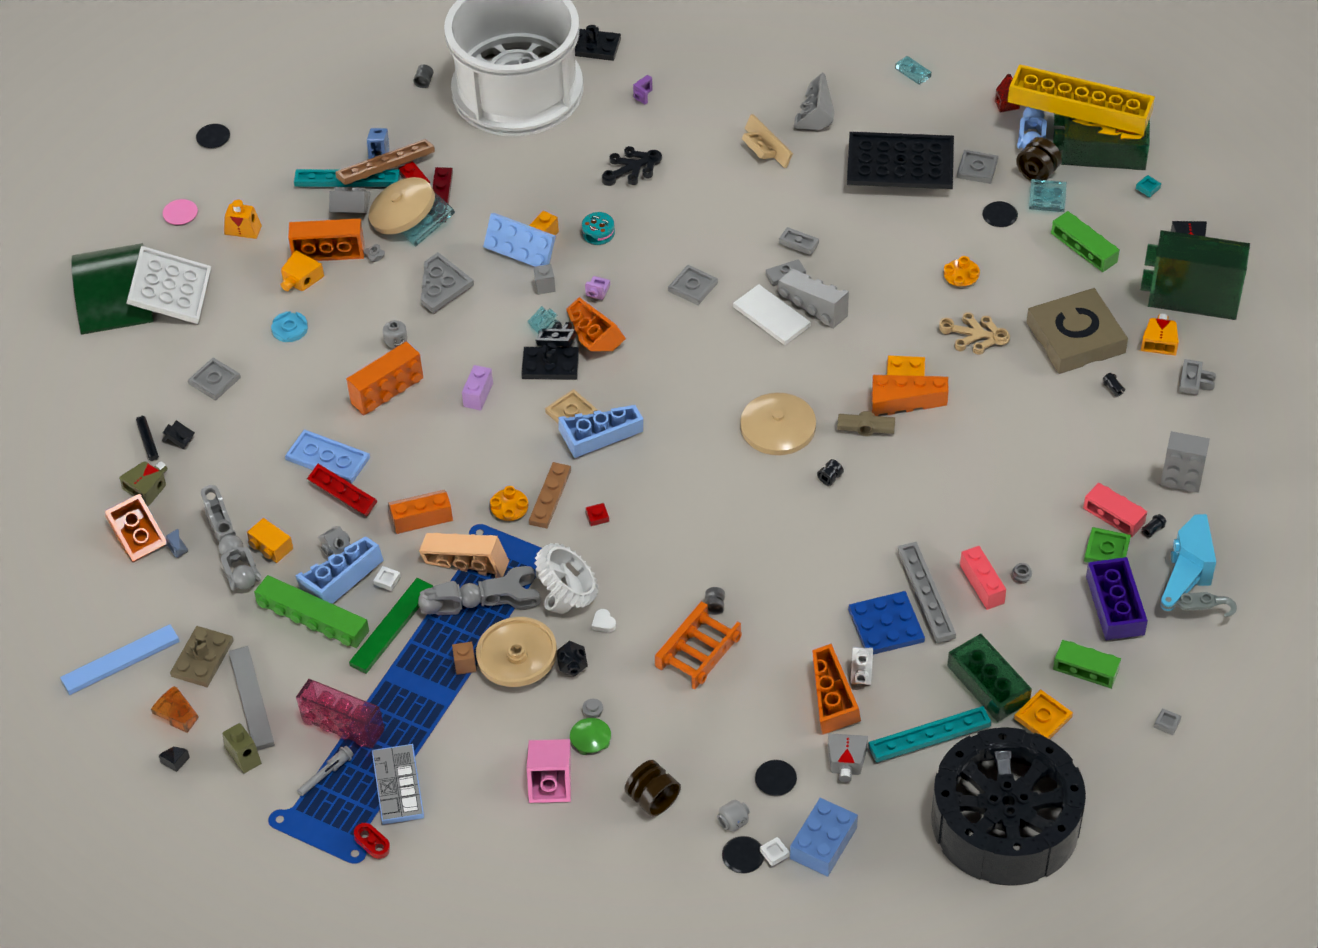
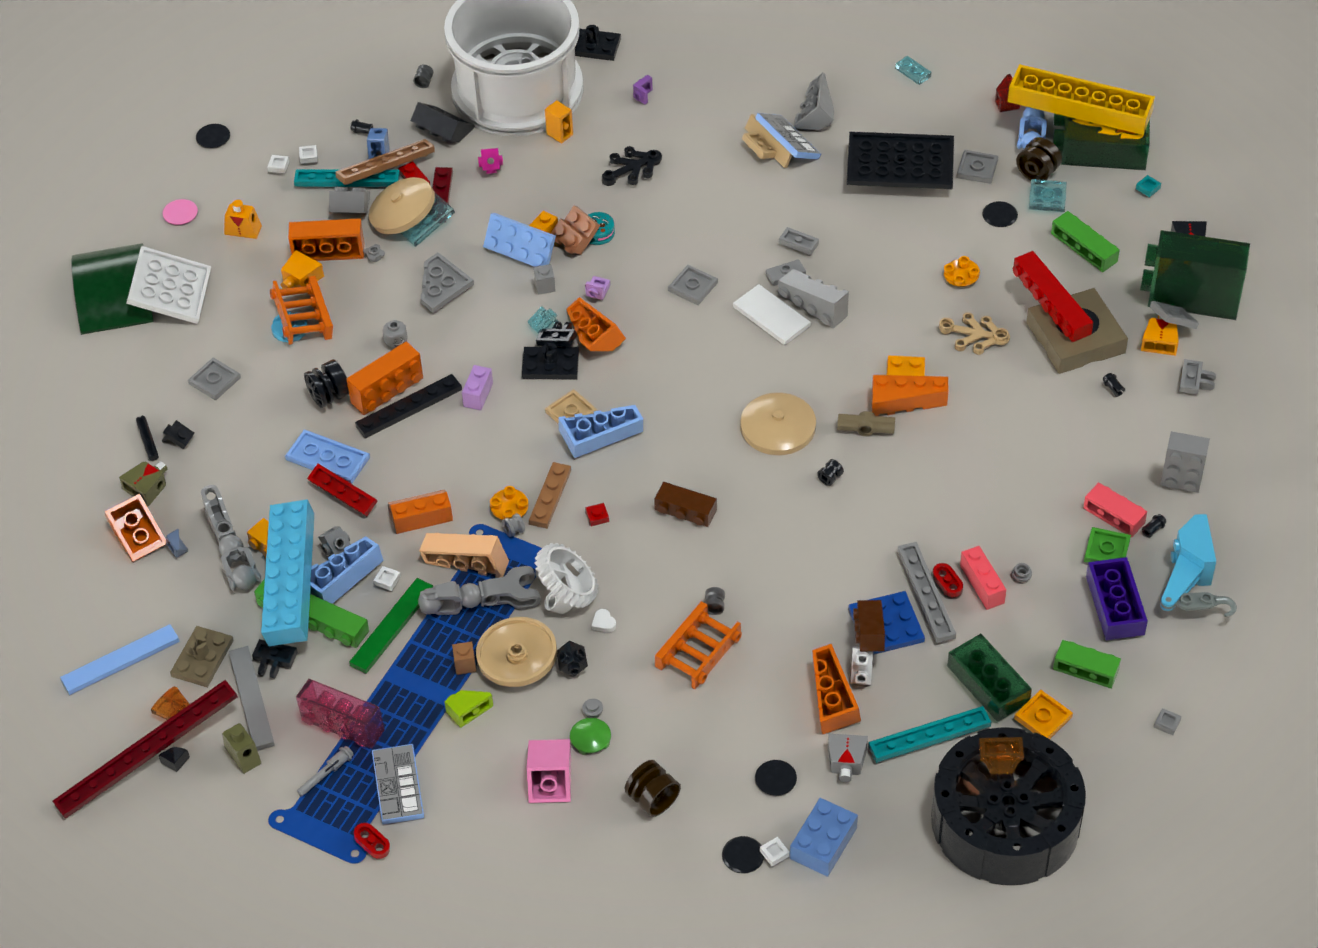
light grey head [717,800,750,831] -> none
none -> dark red plate [52,680,238,819]
none -> black hinge [252,639,298,678]
none -> medium azure brick [261,499,315,646]
none -> white plate [268,155,289,173]
none -> orange fence [270,276,333,345]
none -> white plate [299,145,318,164]
none -> black wheel [304,359,349,408]
none -> black pin [350,119,373,134]
none -> black plate [355,374,462,439]
none -> black slope [410,102,475,144]
none -> lime slope [444,690,493,728]
none -> dark pink brick [478,148,503,174]
none -> light grey wheel [502,513,525,537]
none -> light orange brick [545,100,573,144]
none -> nougat plate [551,205,600,255]
none -> reddish brown brick [654,481,717,527]
none -> tile [755,113,821,159]
none -> reddish brown brick [853,600,885,652]
none -> red plate [932,563,963,598]
none -> clear orange slope [979,737,1024,774]
none -> red brick [1012,251,1093,342]
none -> light grey tile [1150,301,1199,329]

